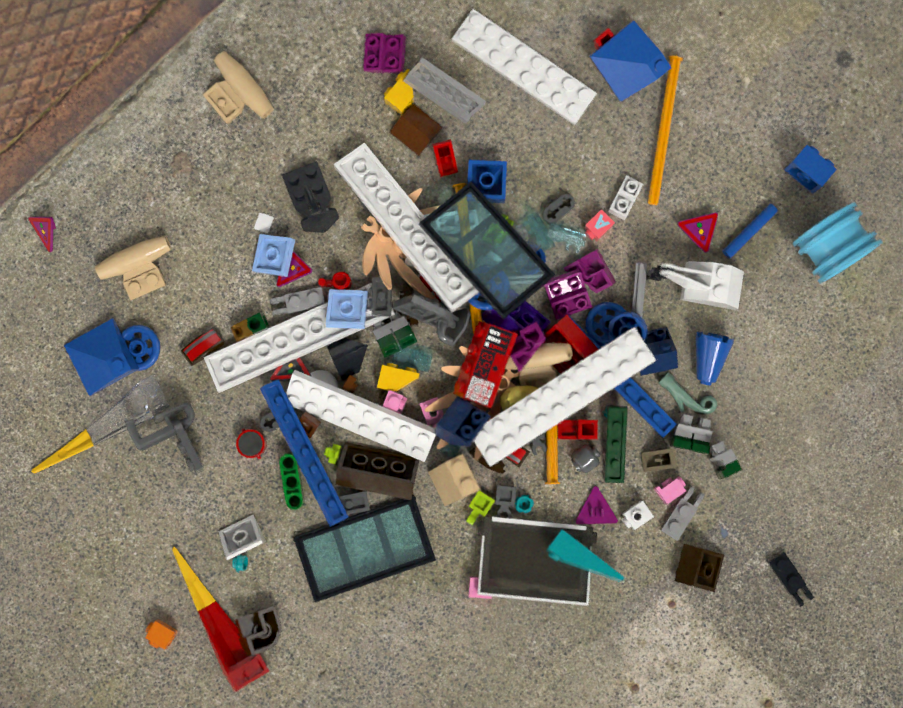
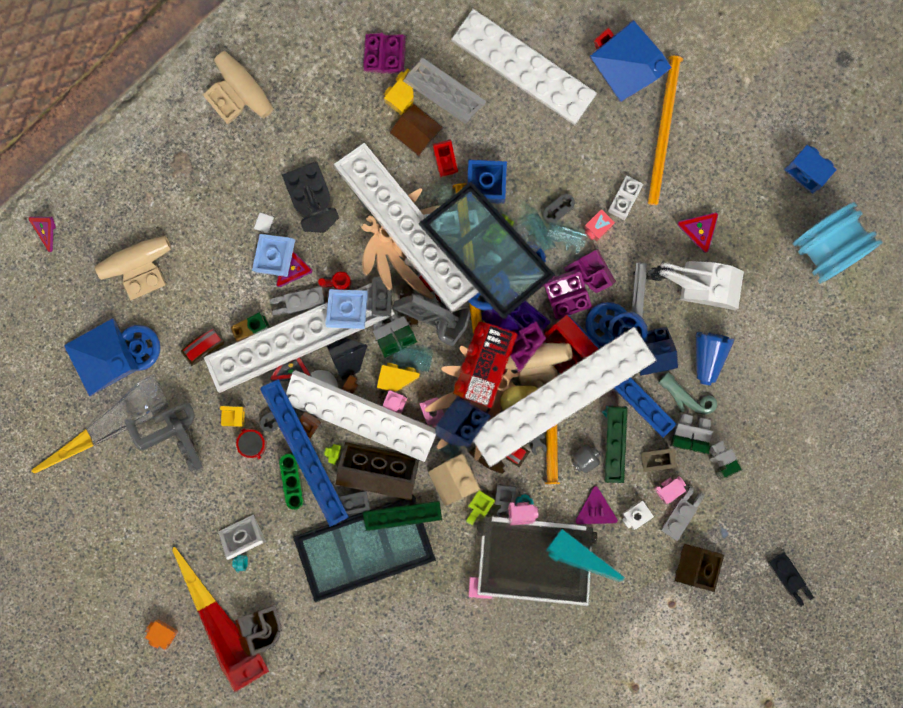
red slope [557,420,598,440] -> none
blue piece [722,203,778,259] -> none
none -> yellow panel [220,406,245,427]
none -> dark green tile [363,501,442,531]
none -> bright pink brick [508,502,538,525]

